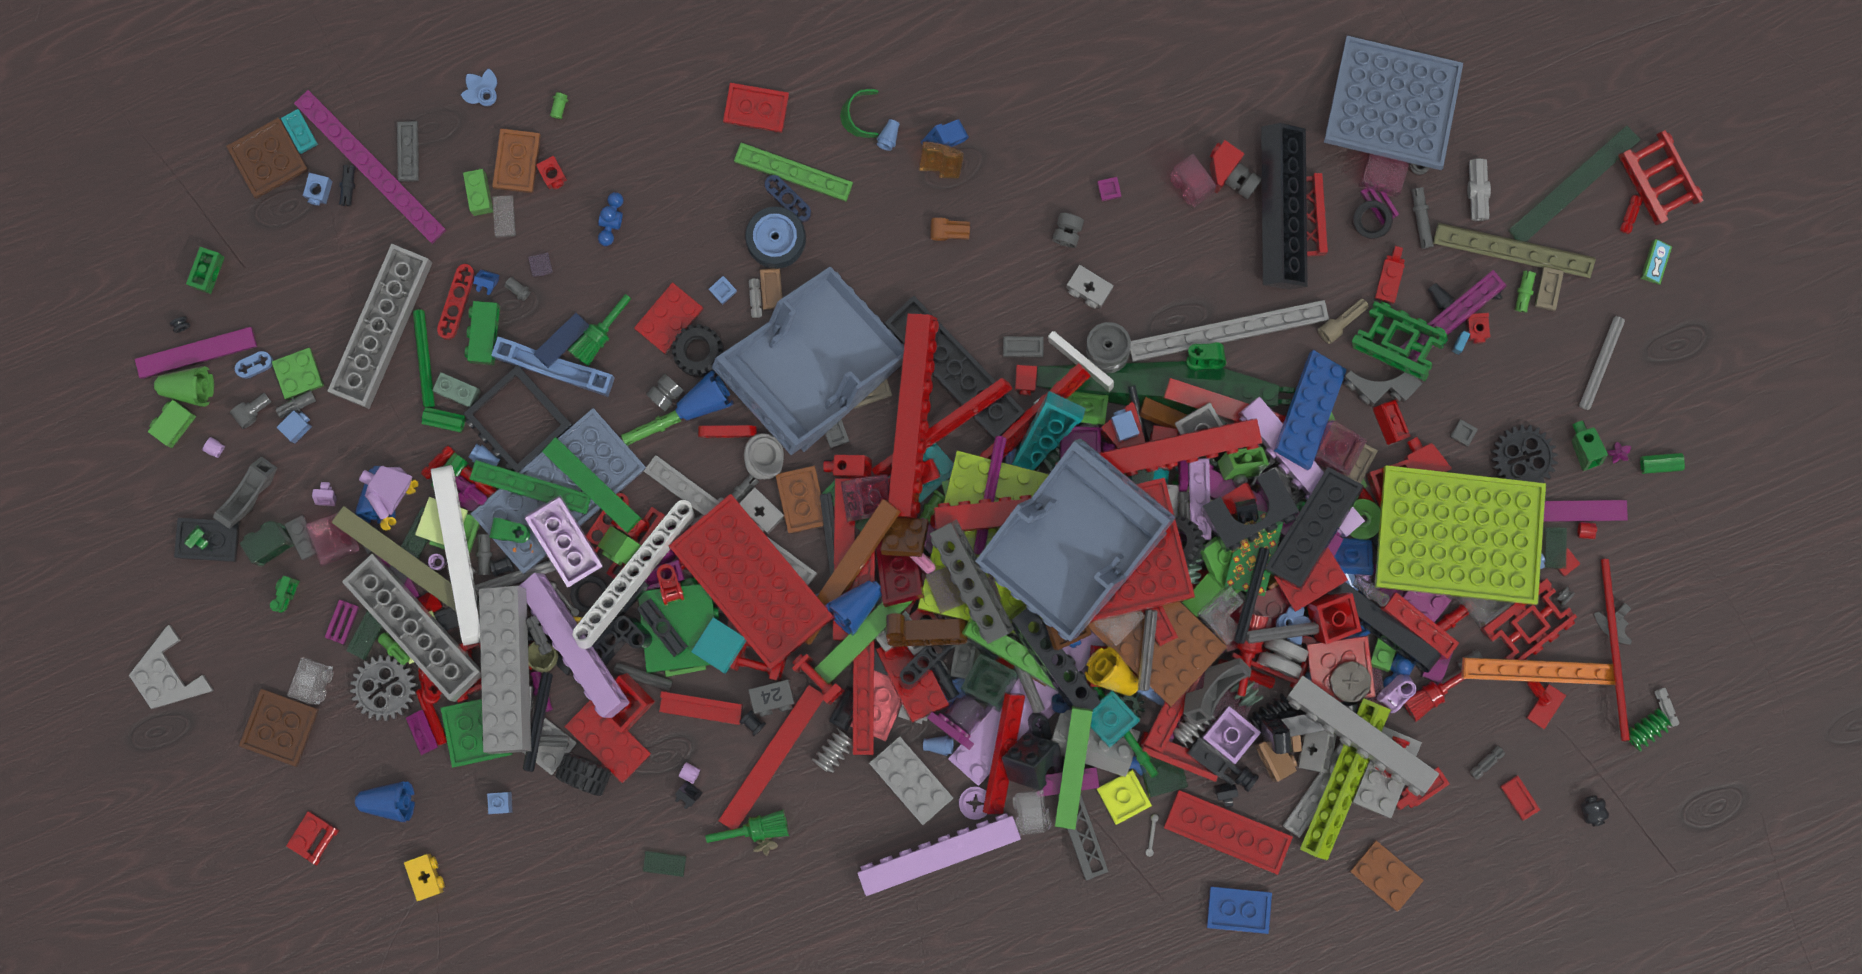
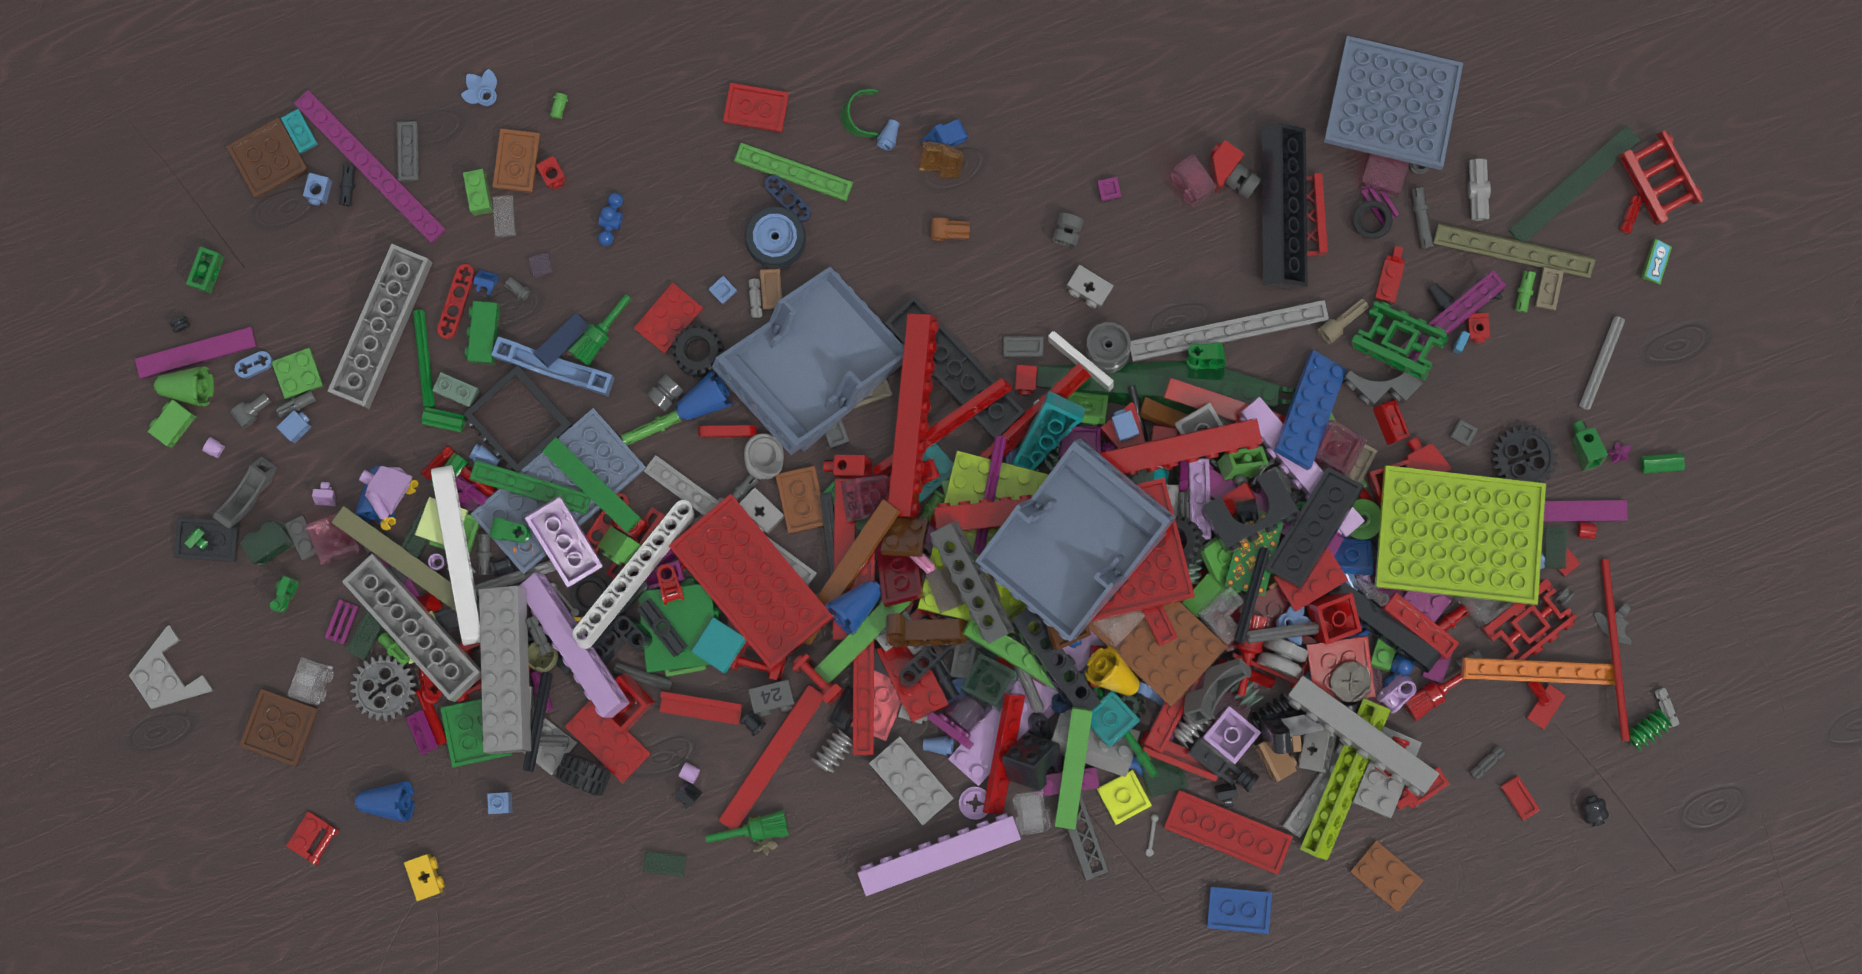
flat silver axle [1138,609,1158,691] -> none

